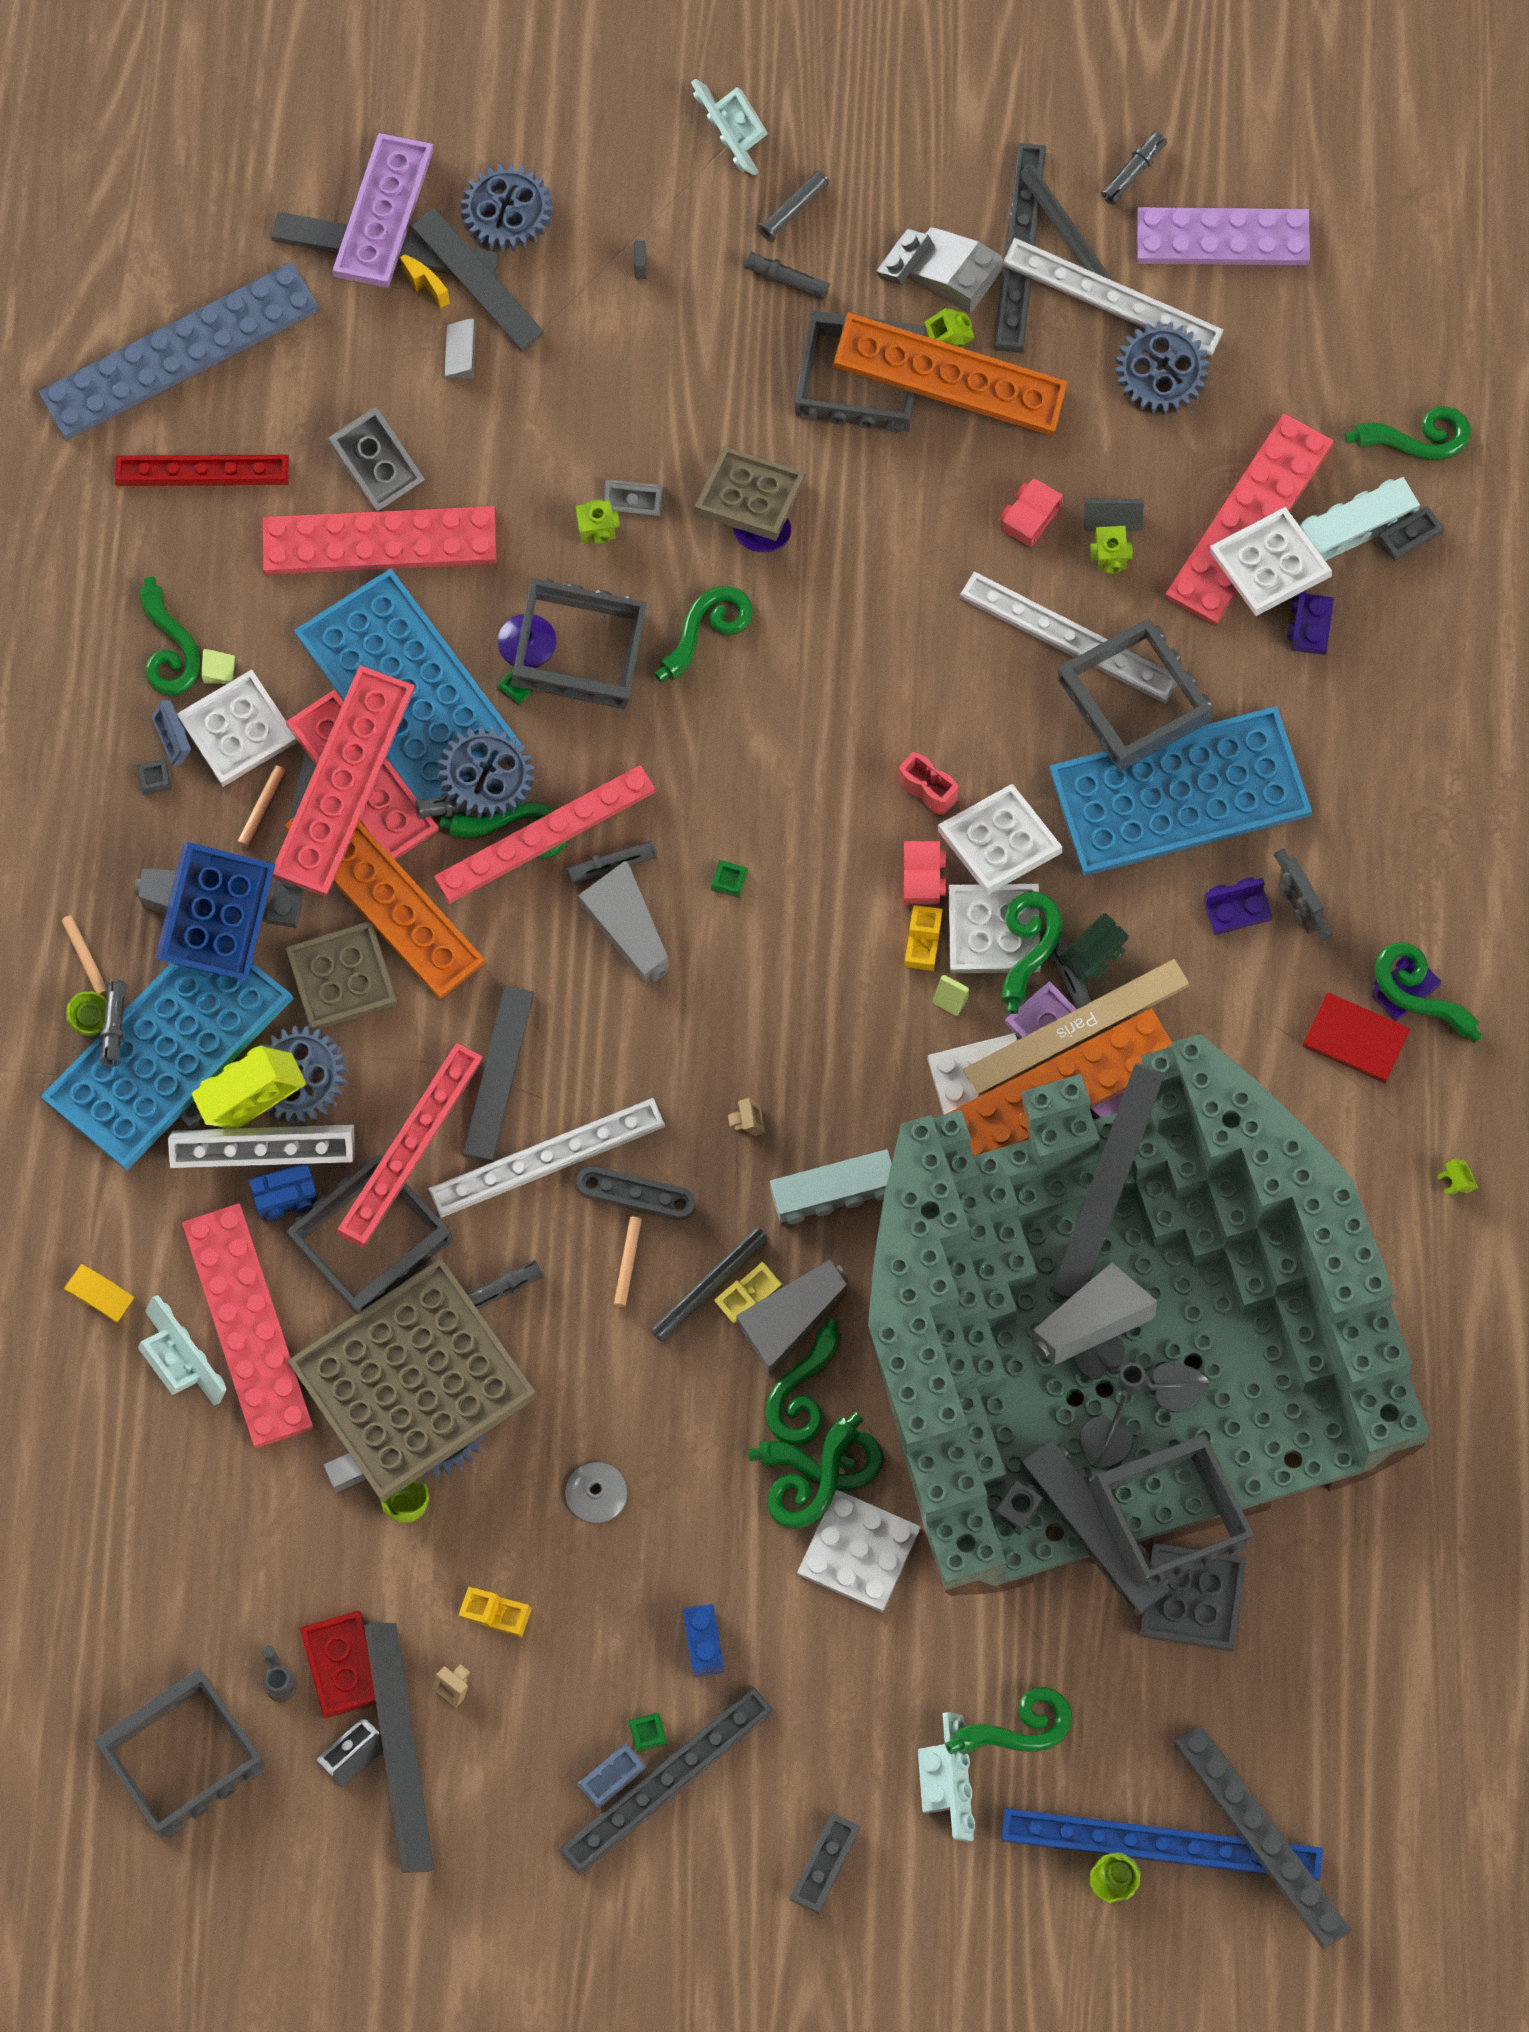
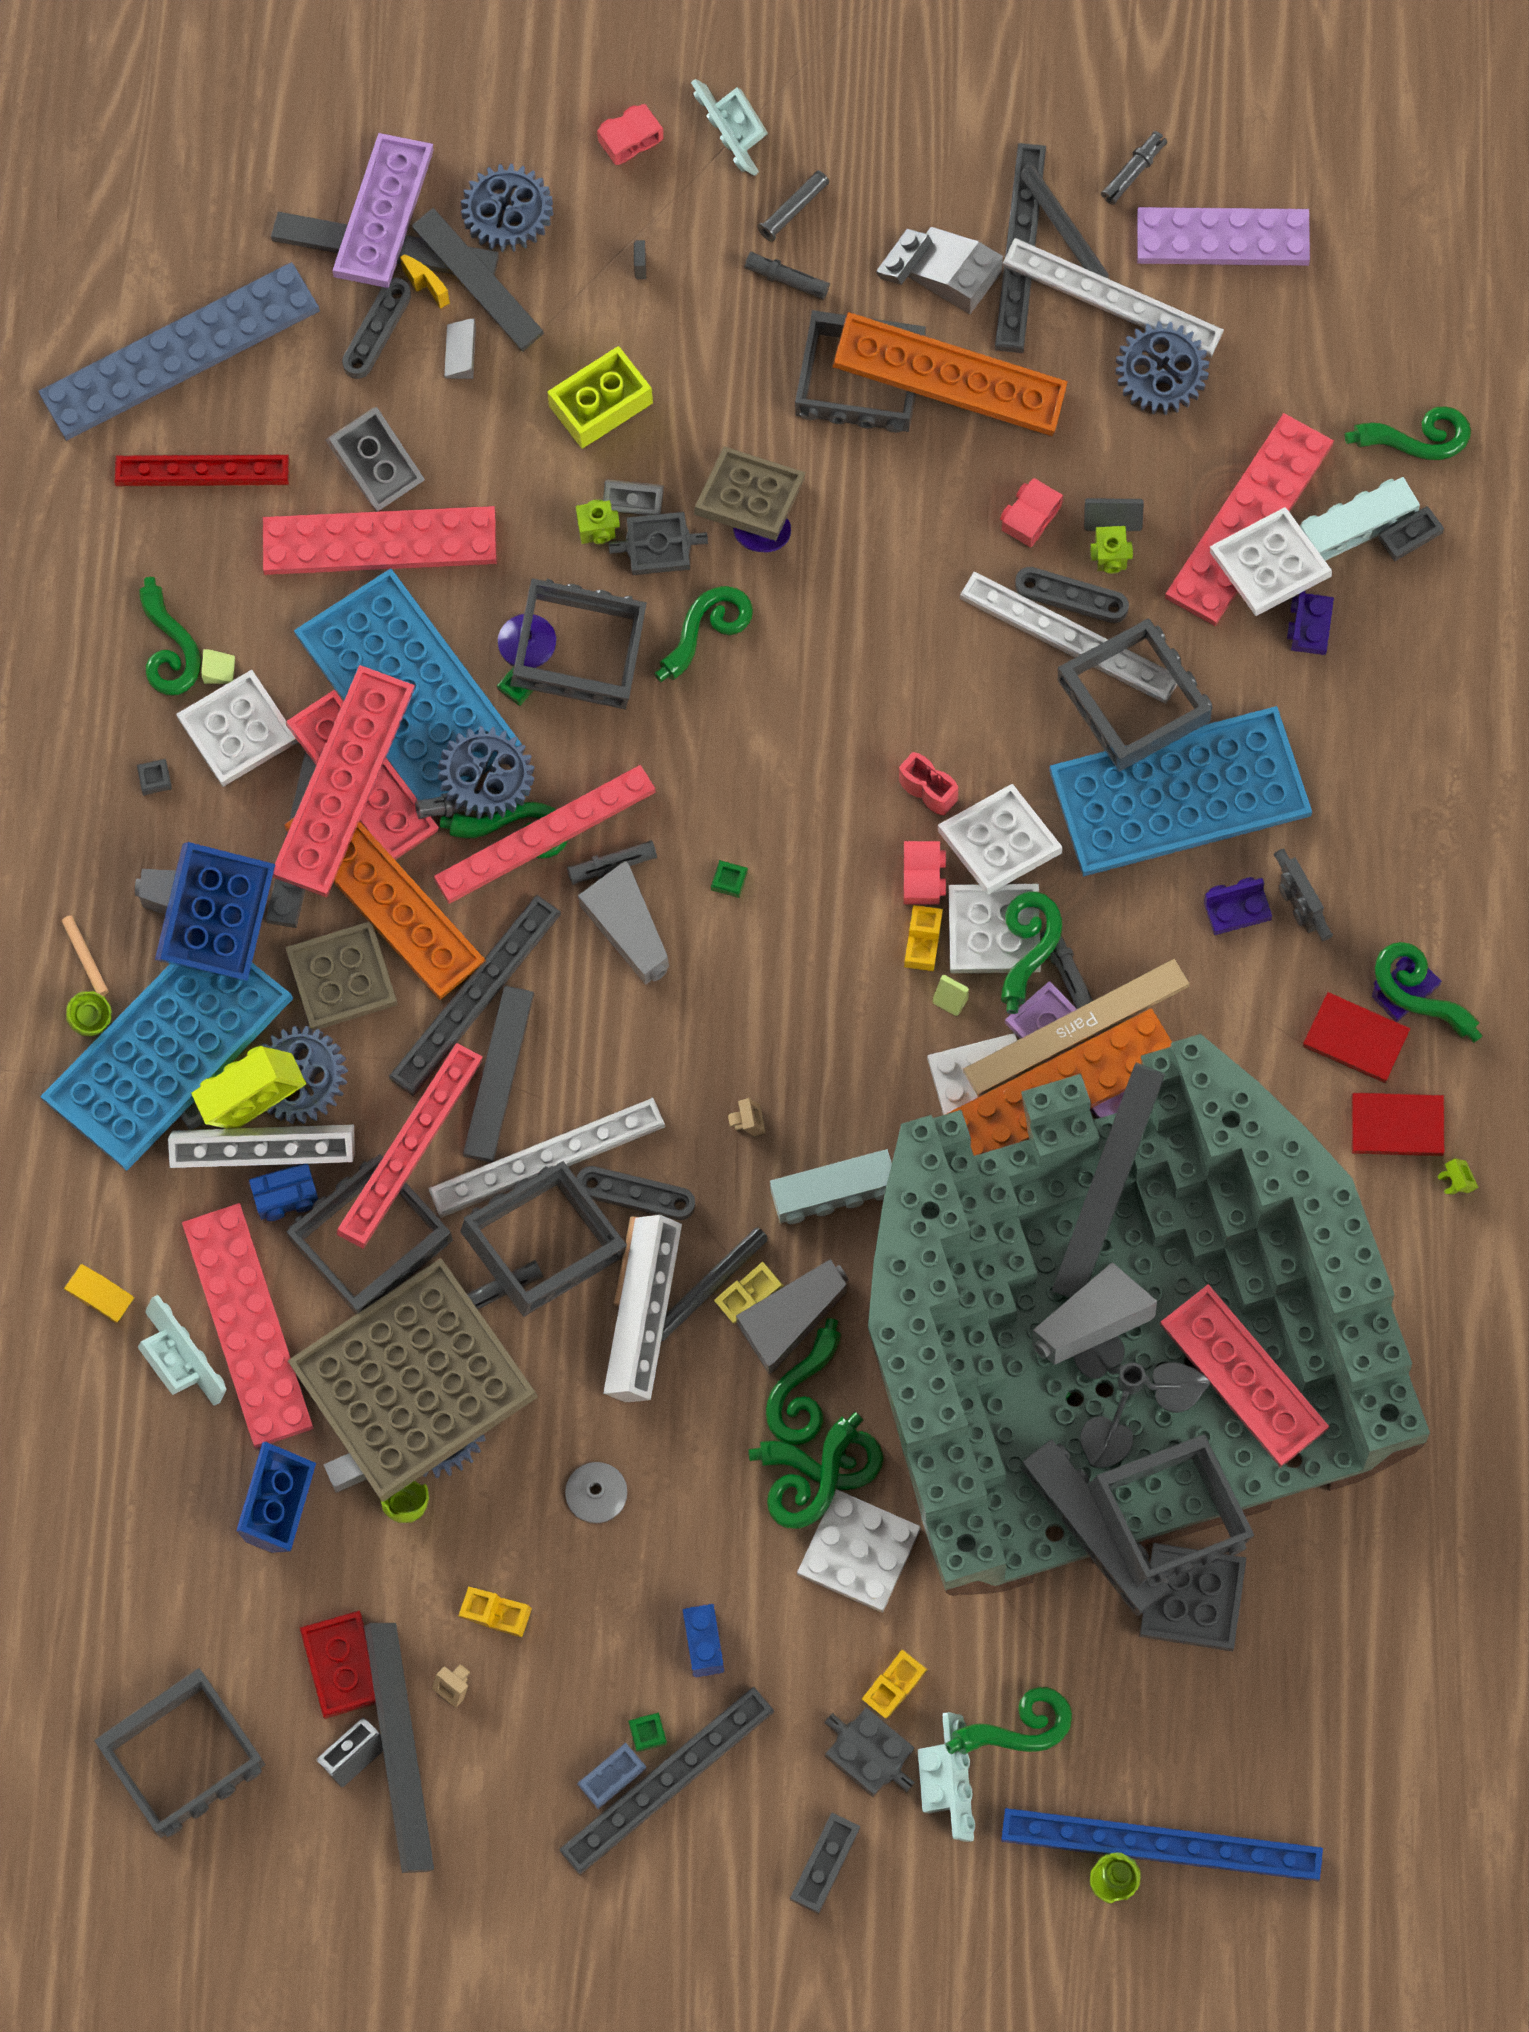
dark grey pin [100,980,127,1067] -> none
sand blue plate [151,700,191,766] -> none
light nougat bar [237,765,285,848] -> none
dark grey piece [262,1646,297,1702] -> none
lime brick [924,308,975,348] -> none
dark grey brick [994,1480,1043,1535] -> none
clear green brick [1059,913,1129,983] -> none
dark grey plate [1174,1725,1351,1950] -> none
none -> blue slope [236,1442,316,1553]
none -> dark grey plate [342,278,411,379]
none -> dark grey tile [389,895,561,1096]
none -> dark grey window [460,1161,627,1317]
none -> neon yellow brick [547,346,653,449]
none -> coral brick [597,104,664,165]
none -> white brick [603,1215,682,1403]
none -> dark grey plate [608,512,708,575]
none -> dark grey plate [824,1707,915,1797]
none -> yellow slope [862,1650,928,1719]
none -> dark grey plate [1015,567,1129,623]
none -> coral plate [1160,1284,1329,1468]
none -> red tile [1352,1093,1444,1156]

